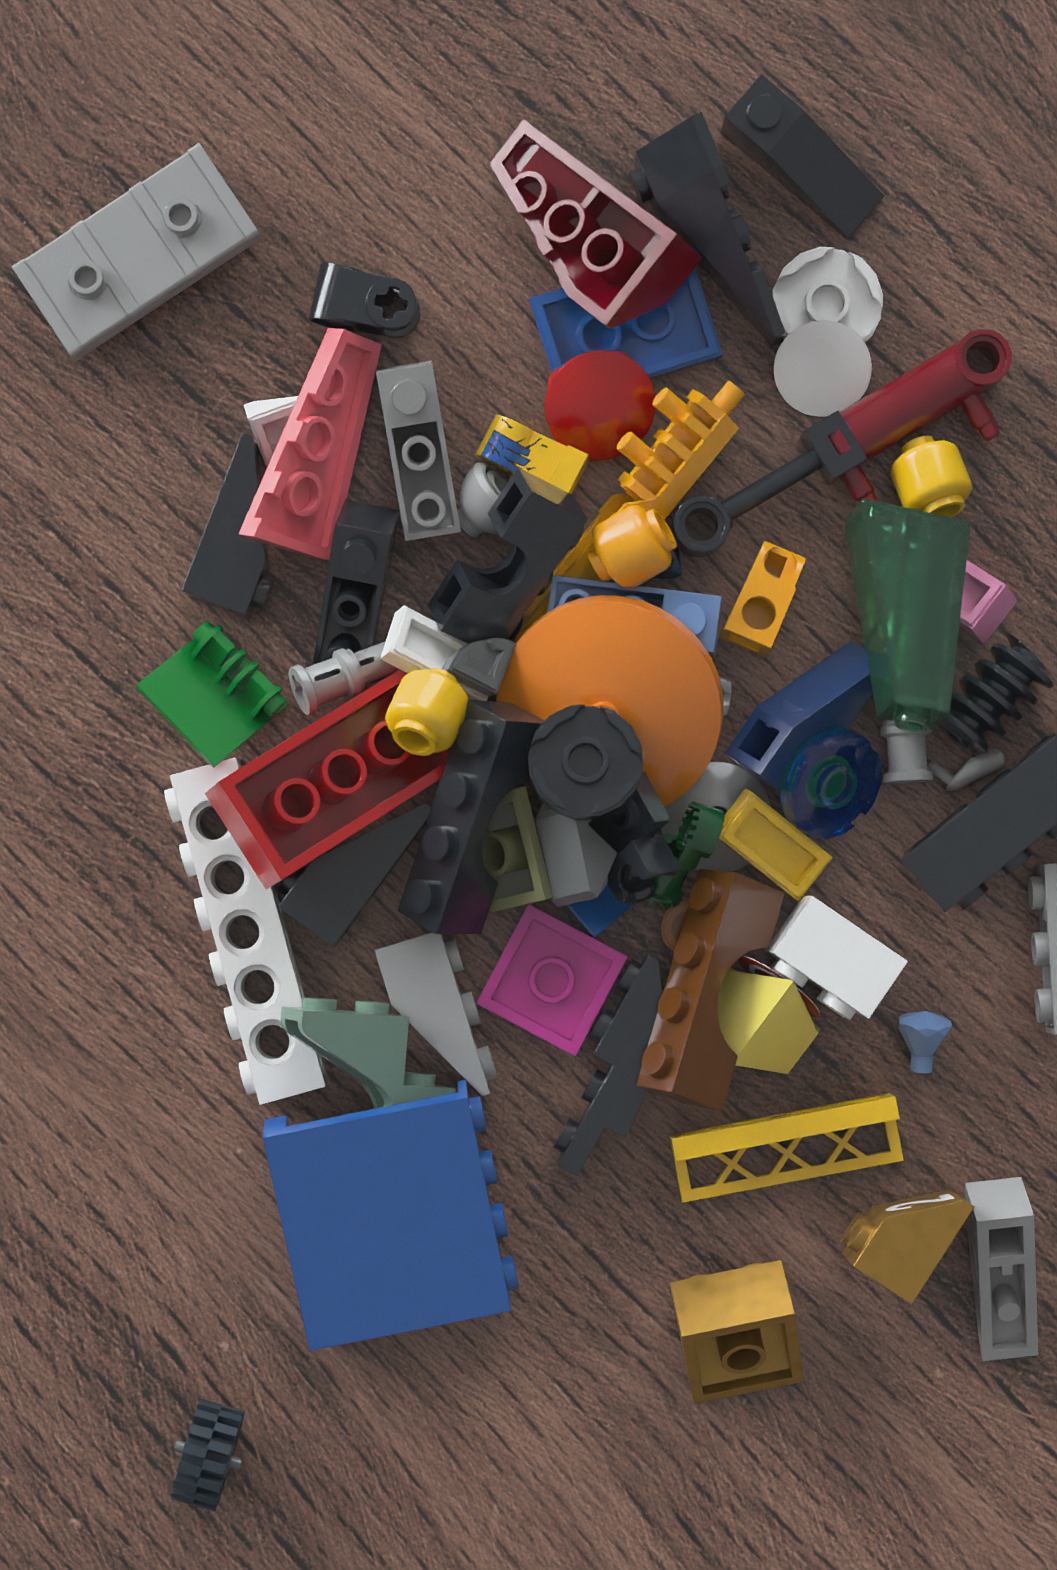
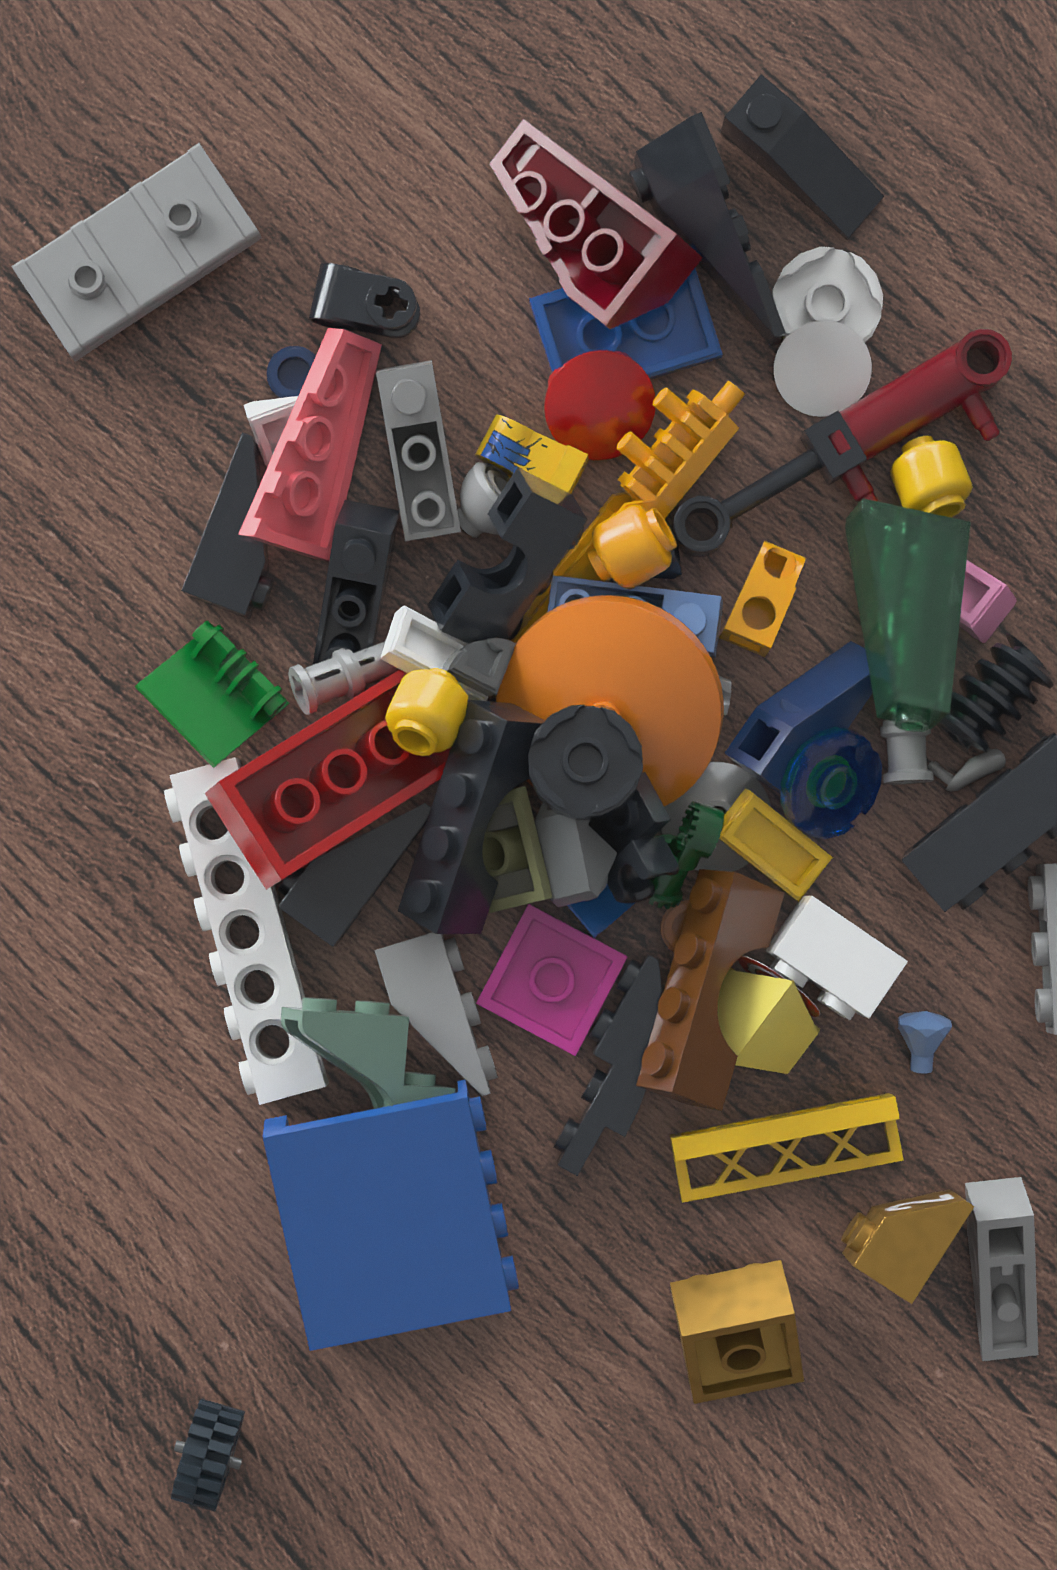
none -> dark blue tile [267,346,316,398]

